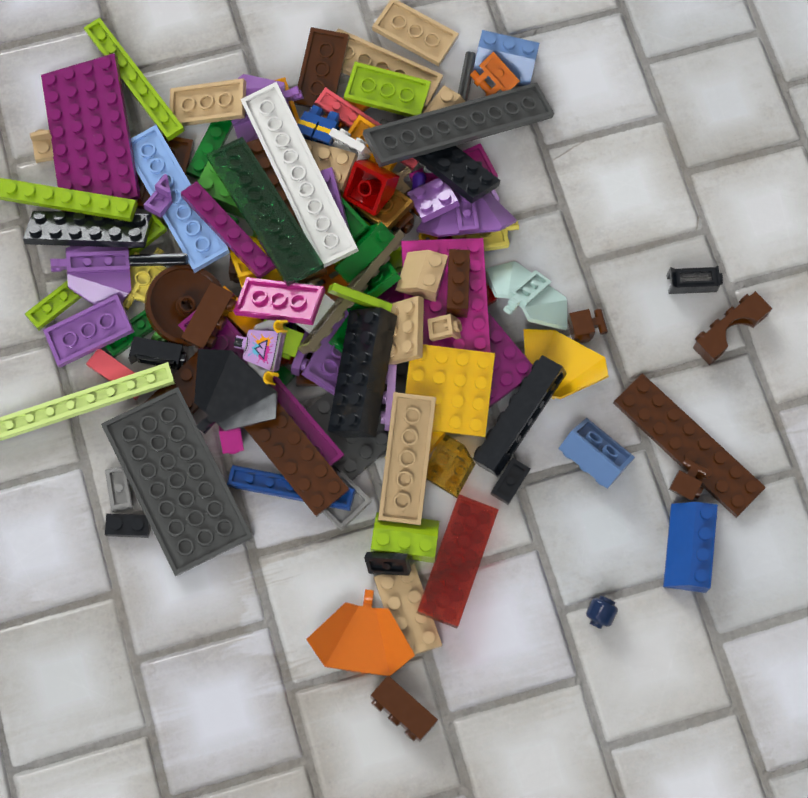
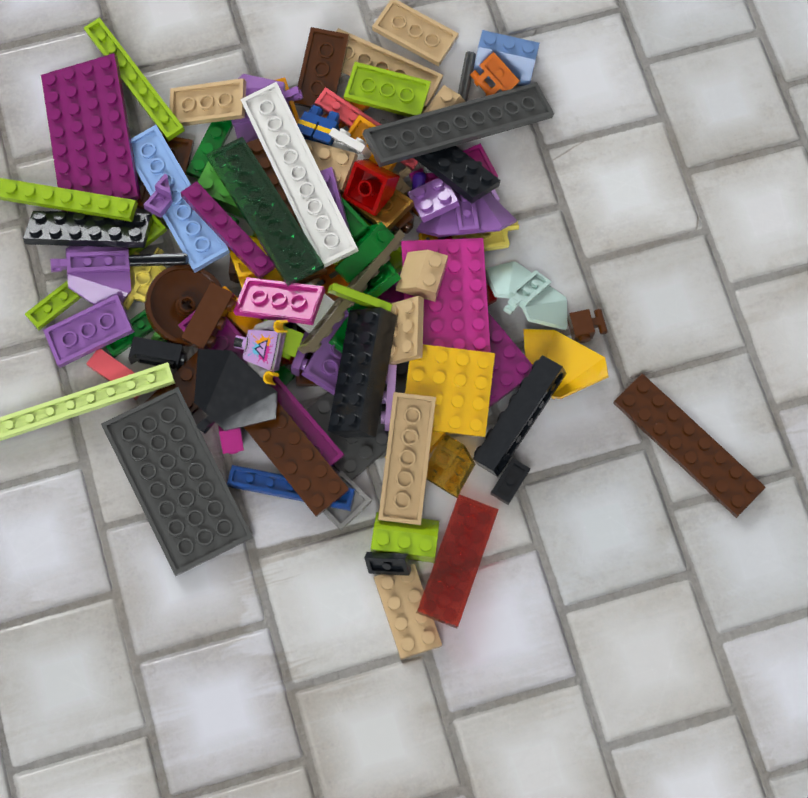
tan bracket [30,129,54,163] -> none
light grey plate [105,467,133,512] -> none
black plate [105,514,150,538] -> none
orange panel [306,589,415,676] -> none
reddish brown brick [370,675,438,742] -> none
tan bracket [427,314,462,341] -> none
reddish brown brick [446,249,470,318] -> none
medium blue slope [558,418,635,489] -> none
dark blue head [586,595,618,629] -> none
blue slope [663,502,718,593] -> none
black window [666,266,723,294] -> none
reddish brown brick [668,458,709,501] -> none
reddish brown arch [693,291,773,365] -> none

